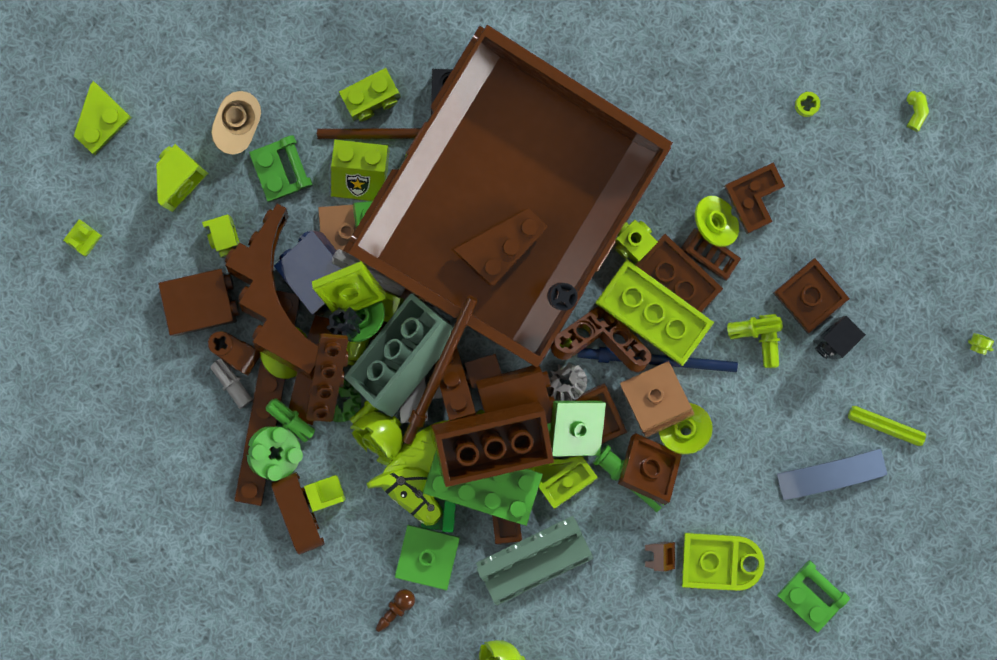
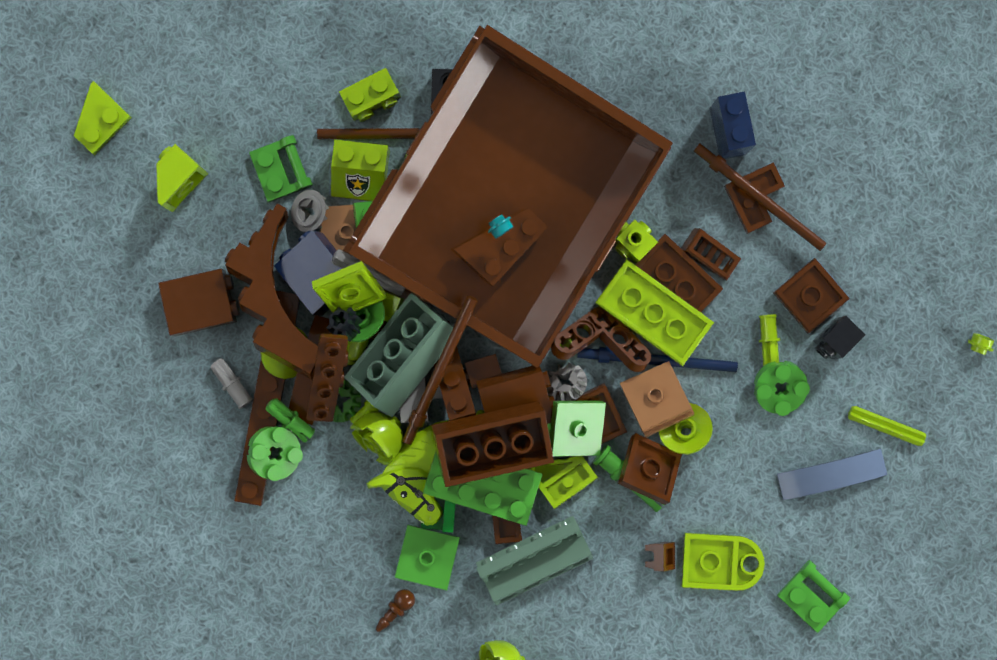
lime tile [63,219,102,257] -> none
lime brick [202,214,239,258] -> none
reddish brown piece [208,331,261,376] -> none
tan piece [211,91,261,155] -> none
reddish brown beam [271,472,325,555] -> none
lime panel [304,475,346,512] -> none
black wheel [547,283,578,311] -> none
lime dish [695,196,739,247] -> none
lime axle [727,316,783,340] -> none
lime bush [795,92,820,117] -> none
lime arm [906,91,929,132] -> none
none -> light grey gear [291,190,329,232]
none -> teal plate [488,215,514,239]
none -> reddish brown bar [693,143,826,251]
none -> dark blue brick [709,91,756,159]
none -> bright green plate [754,361,810,416]

